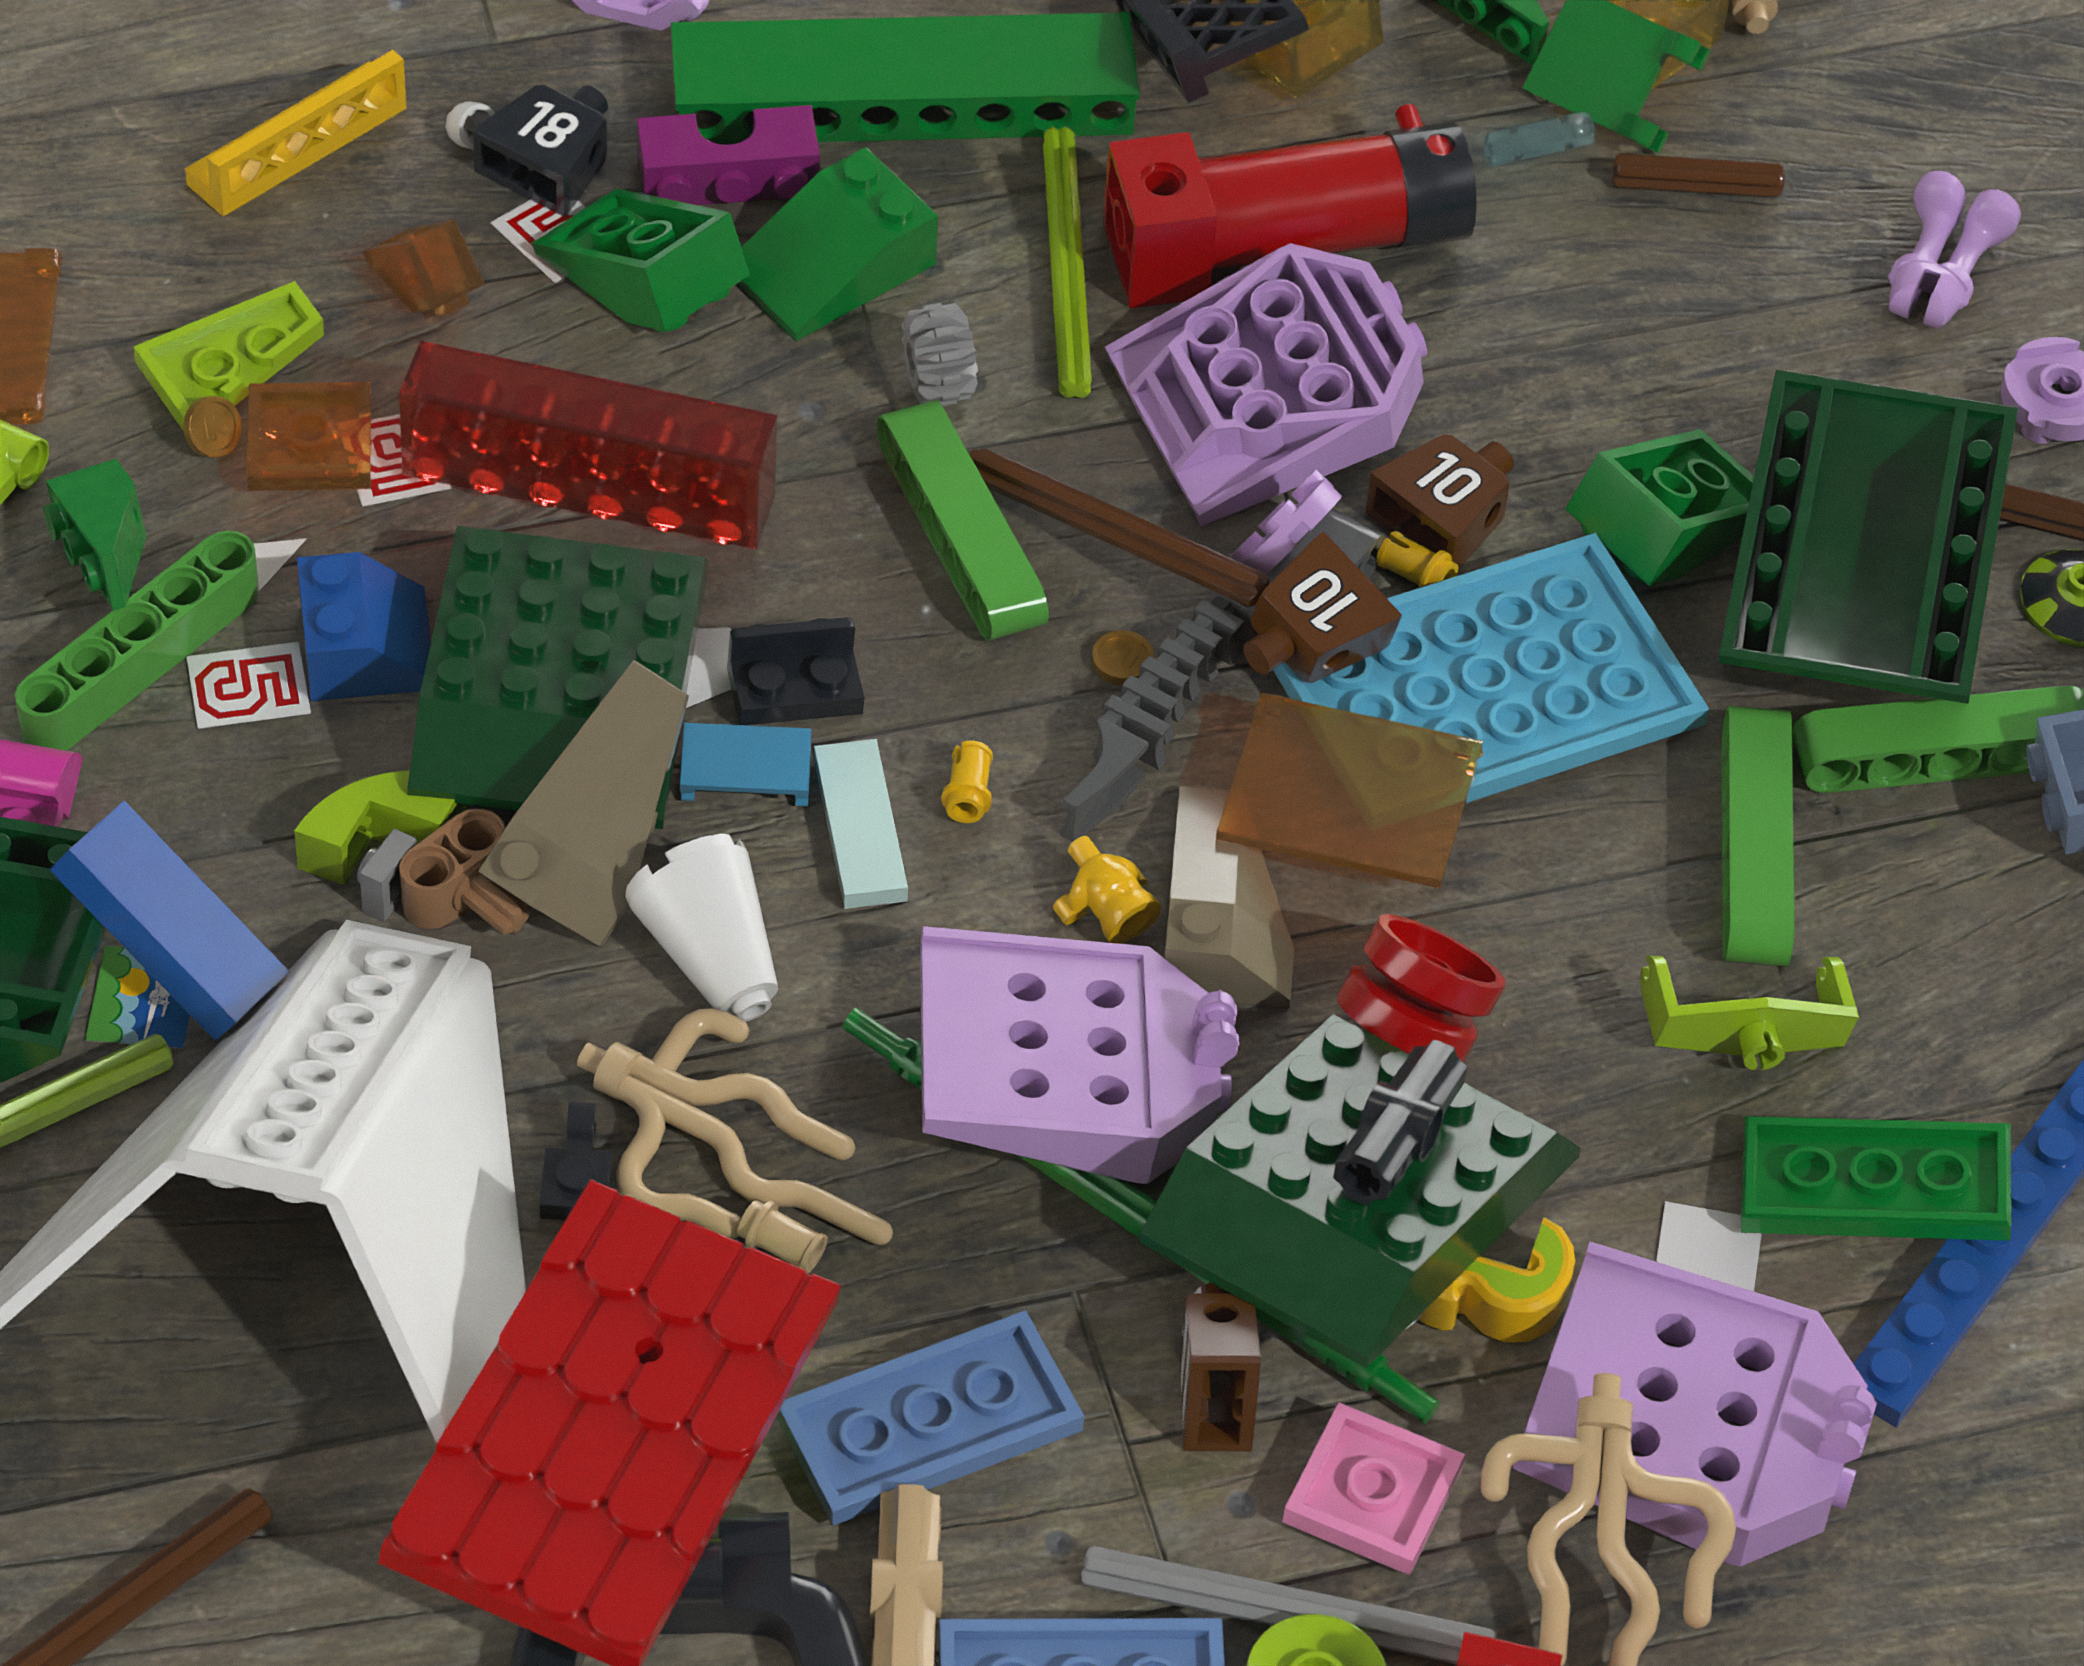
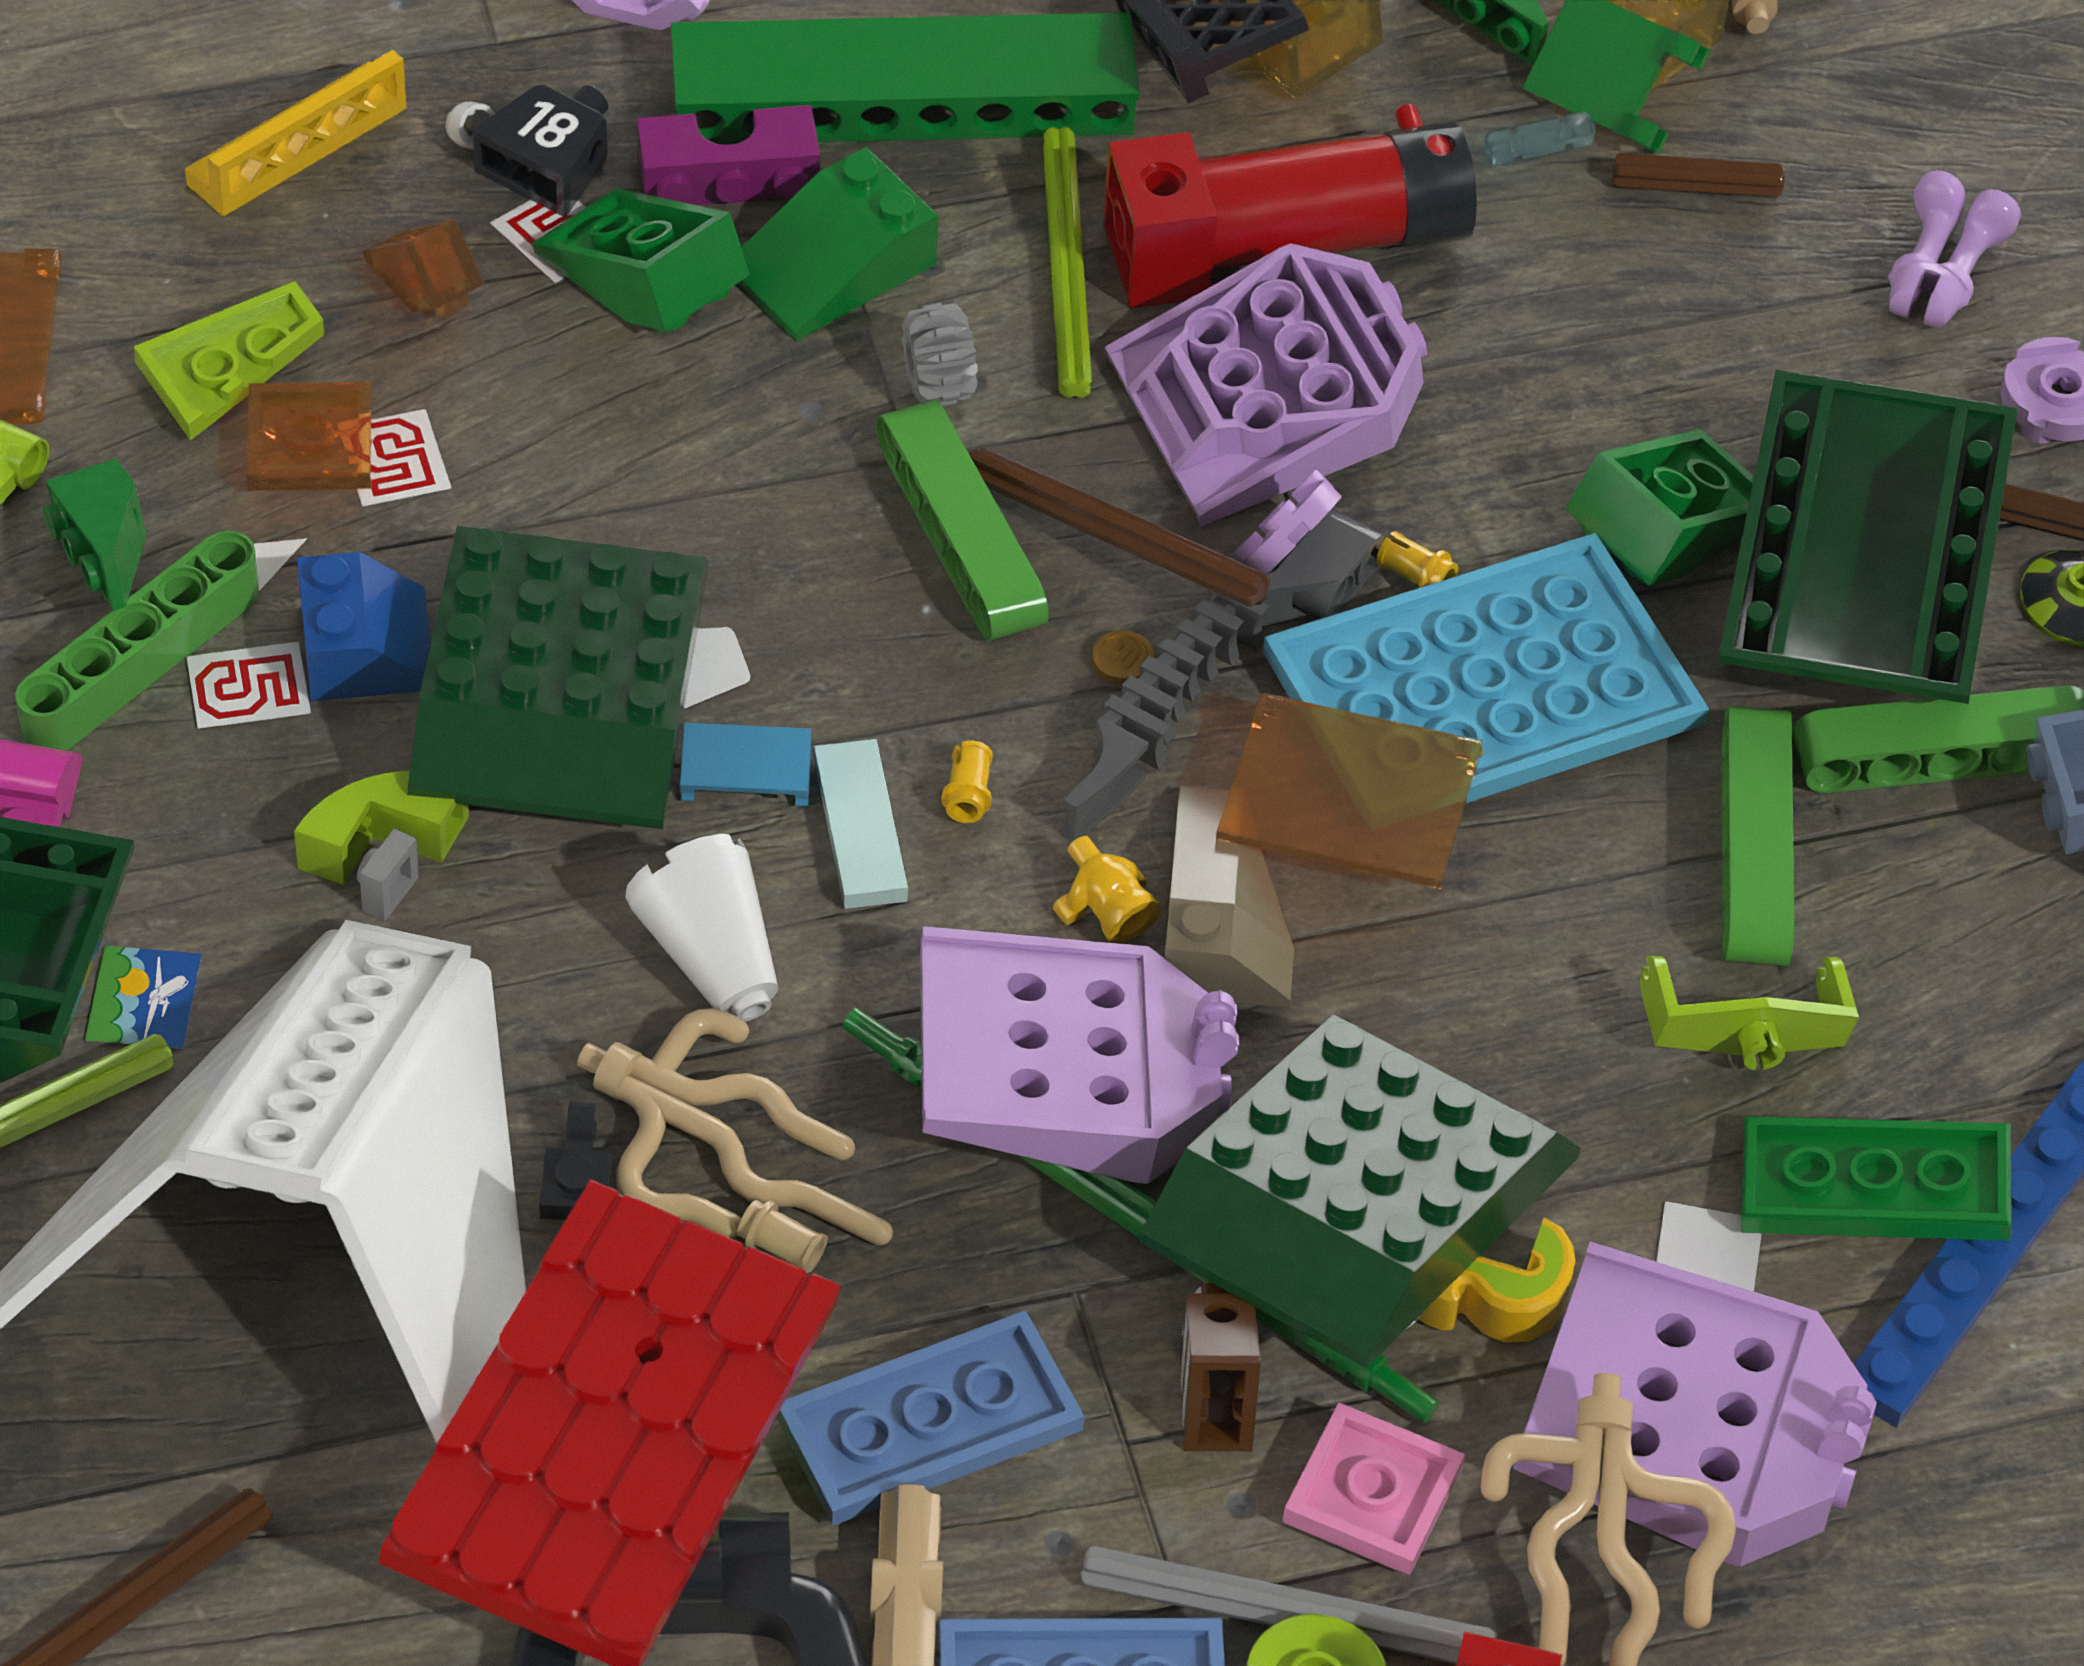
piece [50,801,289,1041] -> none
pearl gold piece [183,396,242,457] -> none
clear red brick [399,340,777,550] -> none
medium nougat beam [399,808,530,935] -> none
dark tan wedge [478,660,689,947] -> none
black bracket [727,617,865,725] -> none
reddish brown torso [1243,531,1402,683] -> none
black piece [1333,1039,1468,1206] -> none
red wheel [1336,914,1505,1063] -> none
reddish brown torso [1365,434,1514,569] -> none

